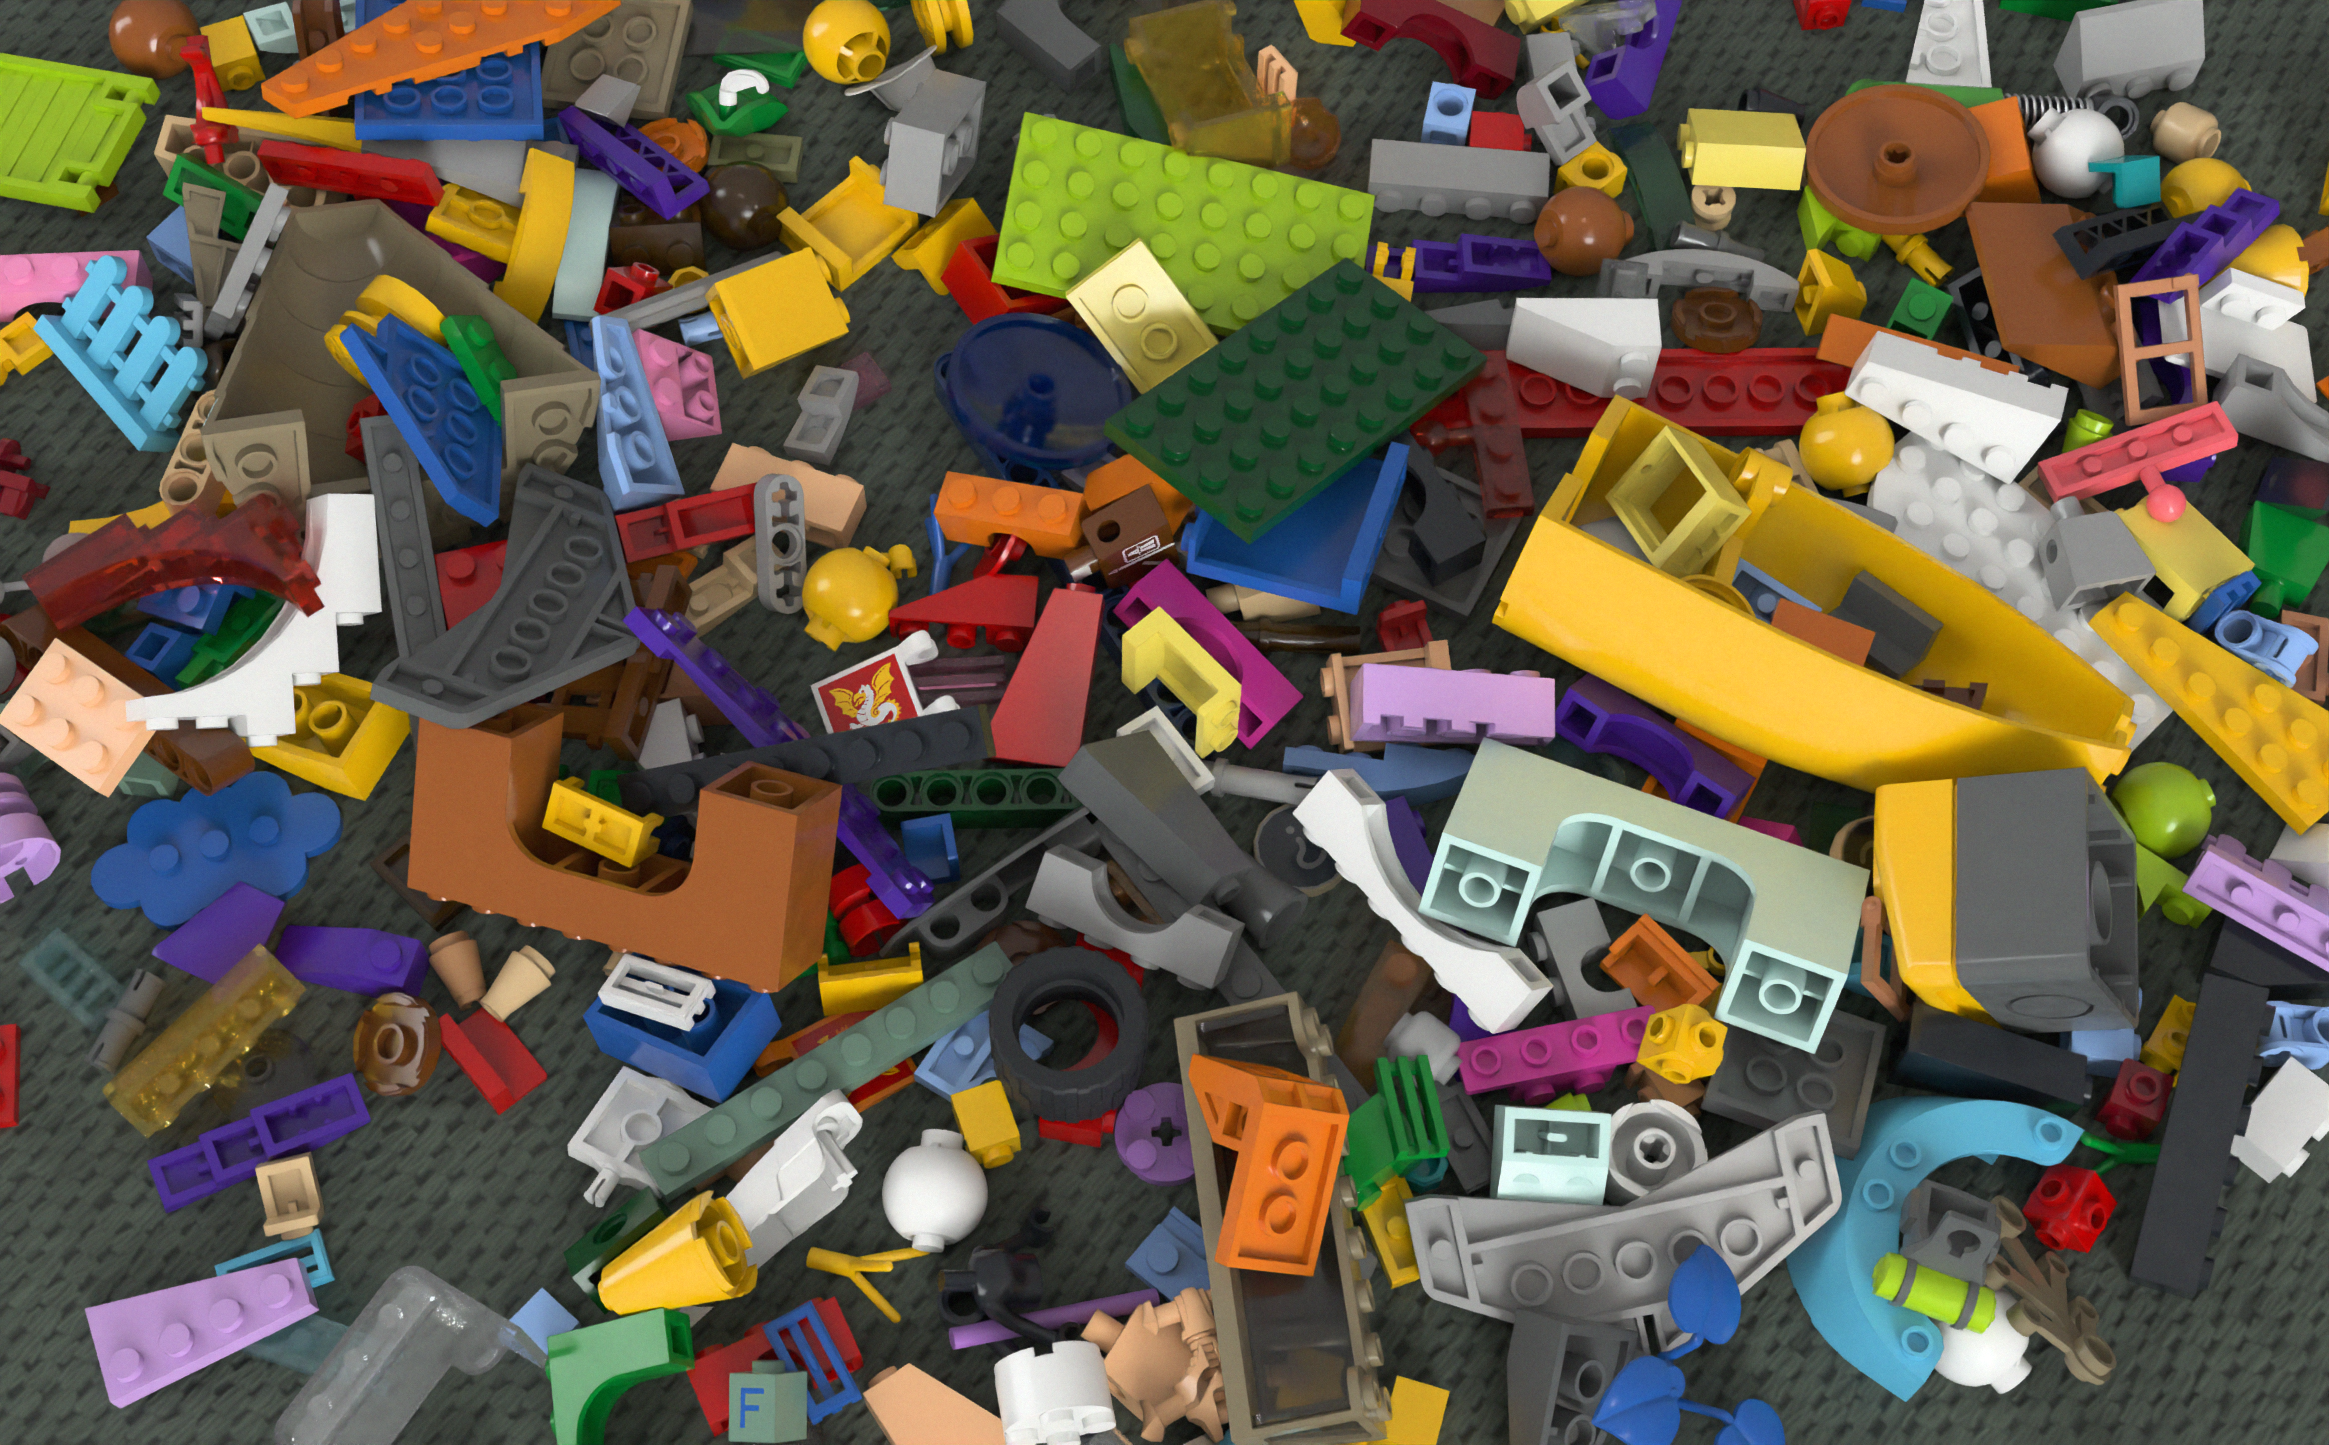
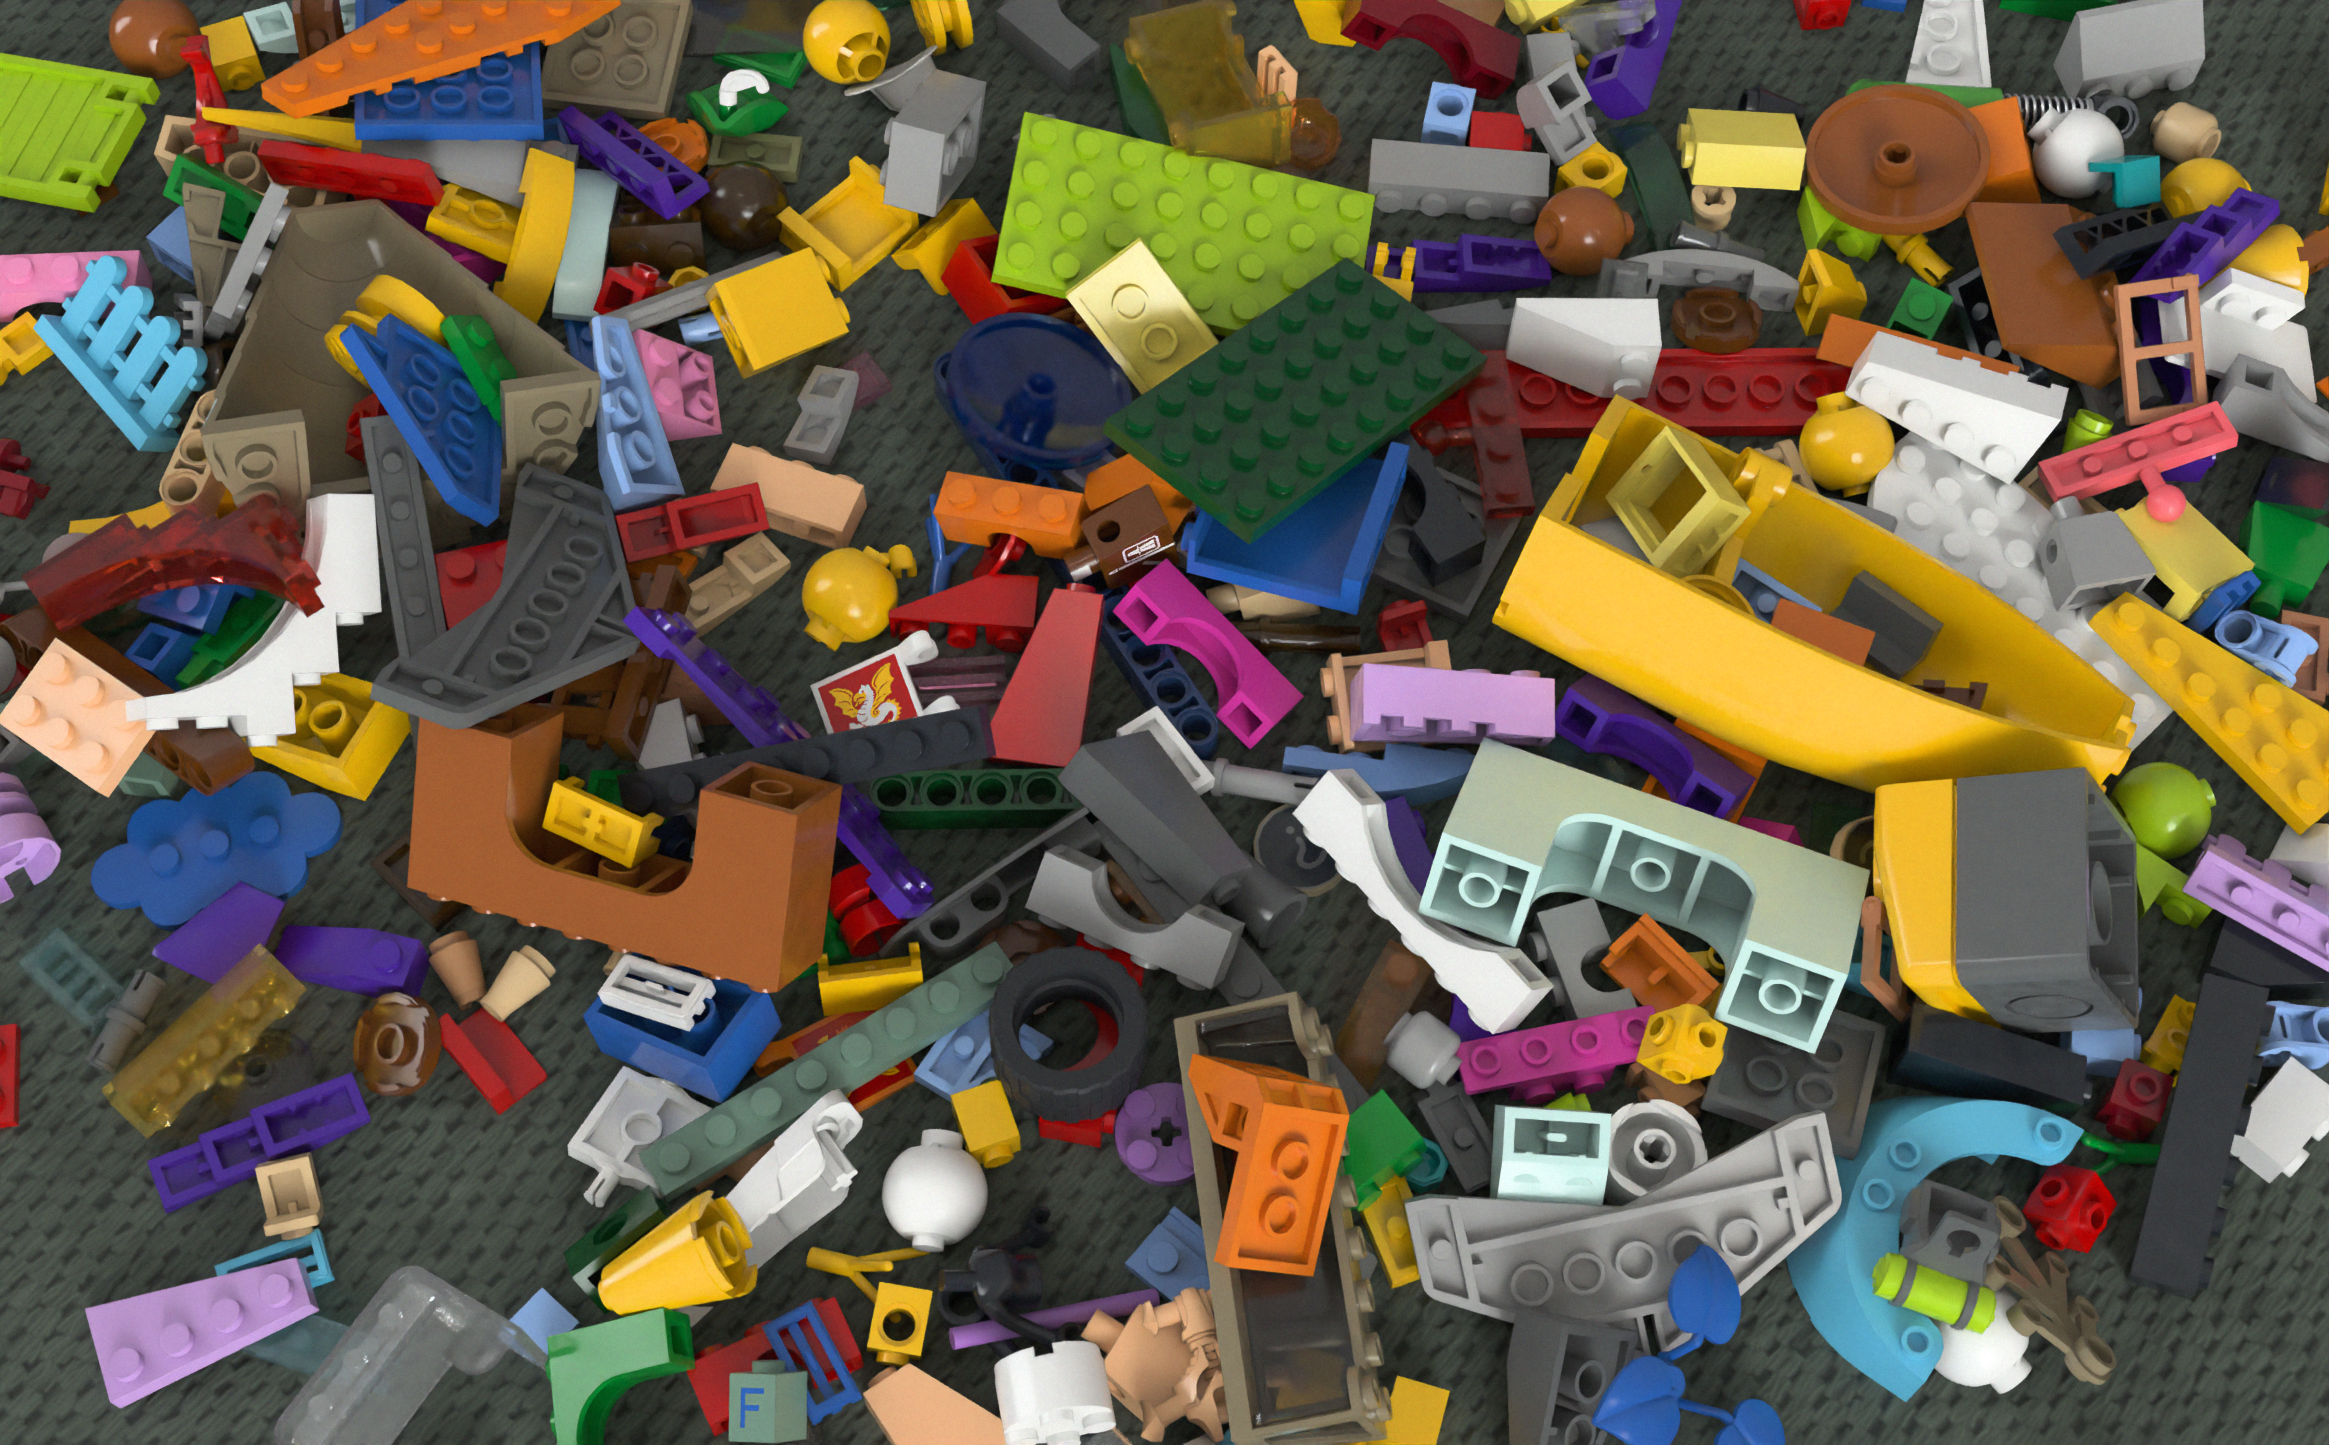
light grey slope [574,74,641,128] -> none
light grey beam [754,473,807,614] -> none
blue panel [900,813,961,885] -> none
light yellow panel [1122,606,1242,759] -> none
green tile [1373,1055,1450,1161] -> none
none -> yellow brick [867,1282,933,1368]

